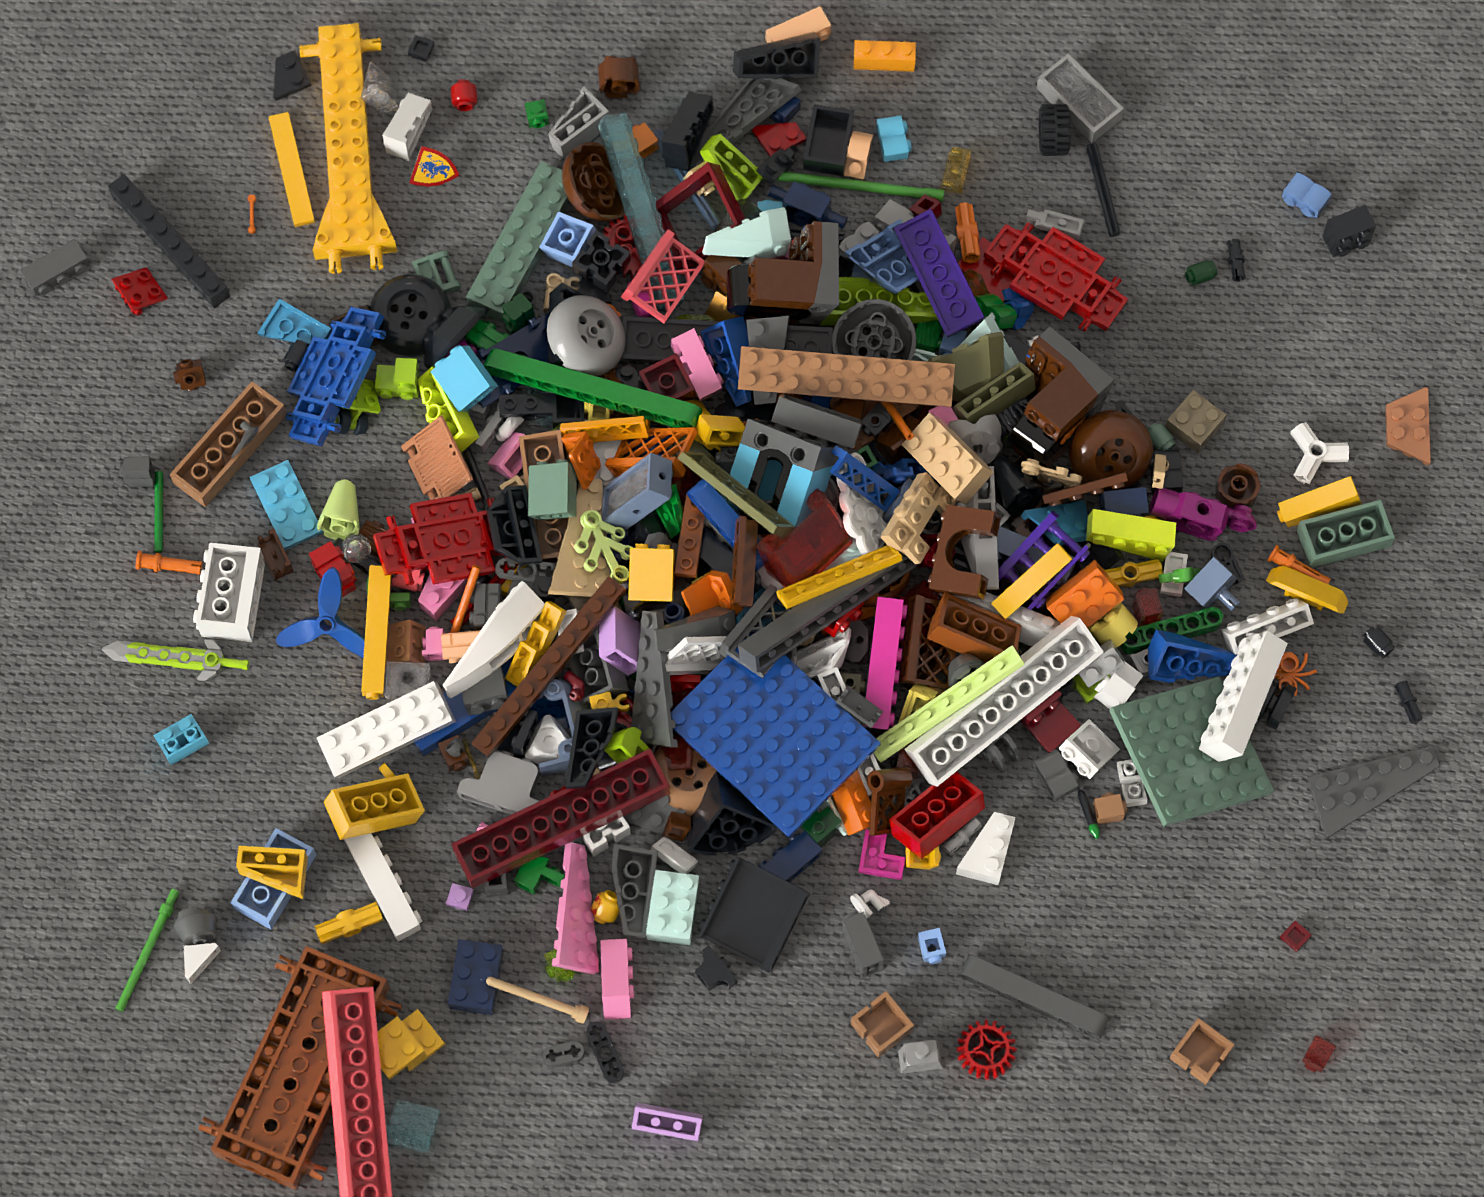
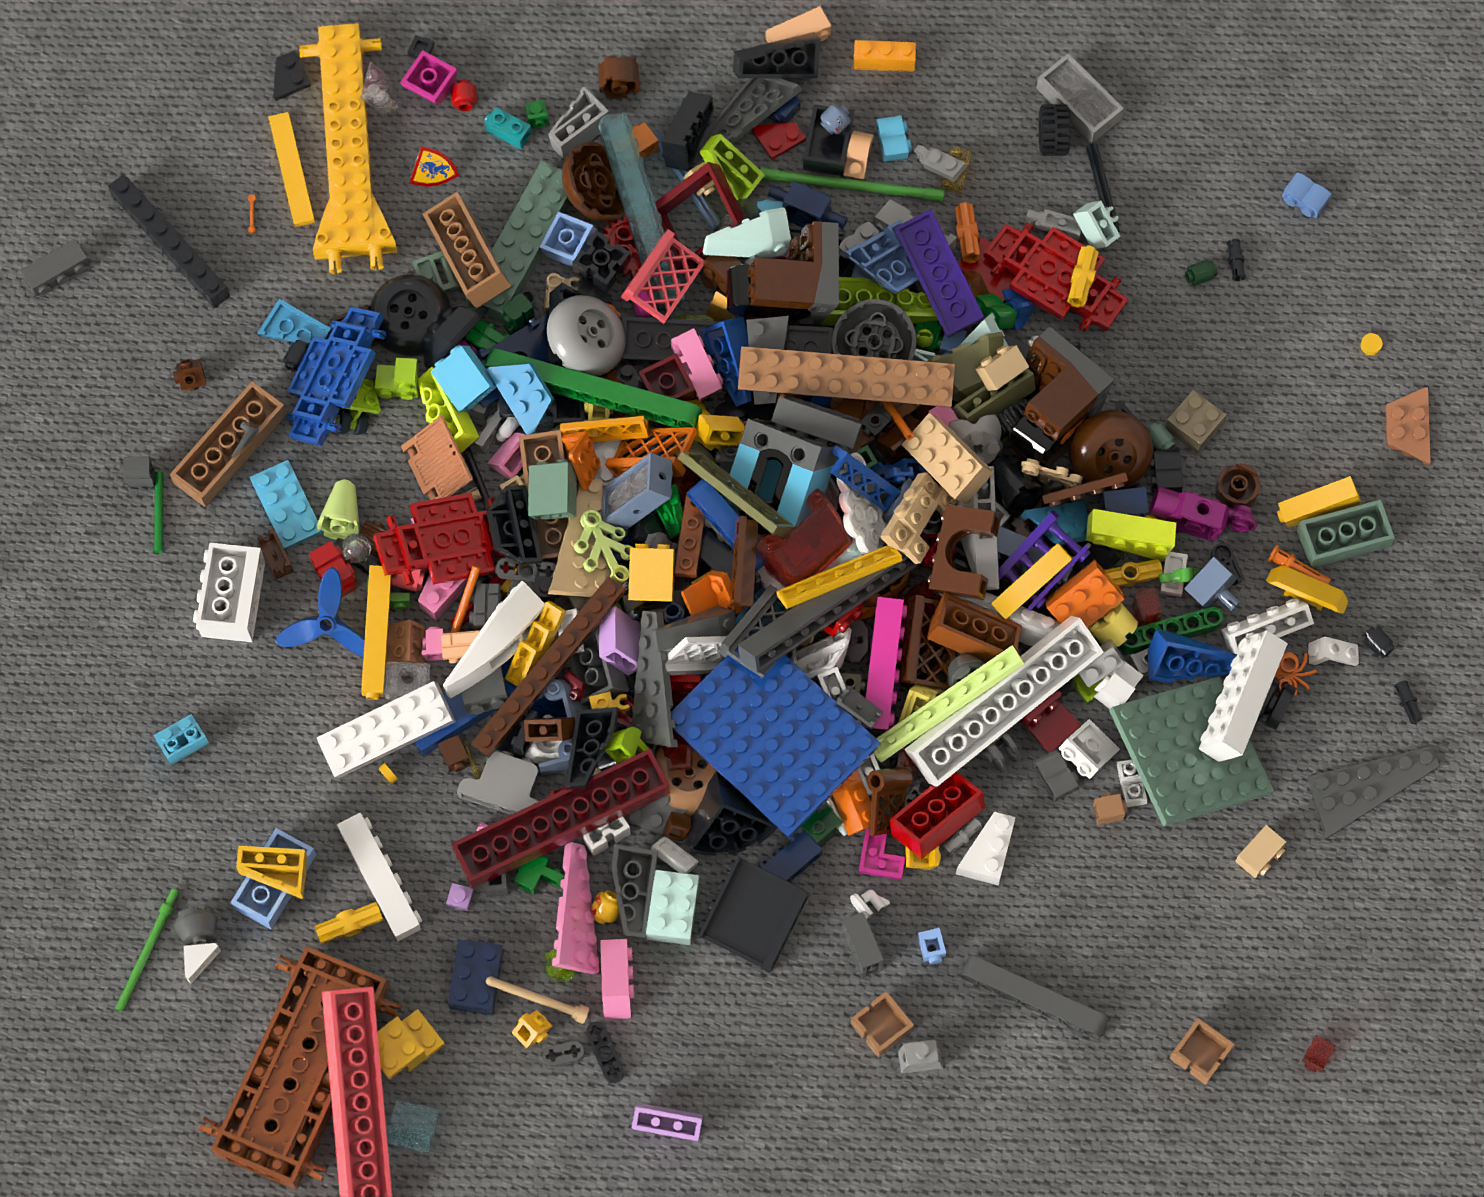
sword [102,639,250,681] -> none
red hinge [111,267,168,316] -> none
orange pin [136,551,202,575] -> none
yellow brick [324,773,425,840] -> none
white wedge [383,93,432,161] -> none
dark grey hinge [445,738,464,757] -> none
black brick [695,945,737,991] -> none
black hinge [756,145,799,184] -> none
dark red brick [909,194,942,219] -> none
red gear [956,1019,1017,1080] -> none
black piece [1078,789,1100,839] -> none
tan piece [1152,454,1169,489] -> none
dark red tile [1280,920,1312,952] -> none
white piece [1290,422,1349,484] -> none
black brick [1322,205,1376,257] -> none
none -> dark pink brick [401,50,457,105]
none -> medium nougat brick [423,192,511,308]
none -> teal brick [484,107,532,150]
none -> wing [486,363,554,435]
none -> yellow brick [512,1010,552,1048]
none -> reddish brown brick [524,717,575,742]
none -> sand blue head [820,104,851,135]
none -> light grey hinge [914,145,967,182]
none -> lime hinge [916,329,933,347]
none -> tan brick [975,345,1029,391]
none -> yellow piece [1067,246,1099,308]
none -> light aqua brick [1073,201,1120,249]
none -> tan brick [1236,825,1286,879]
none -> white bracket [1308,637,1359,666]
none -> yellow tile [1360,333,1382,355]

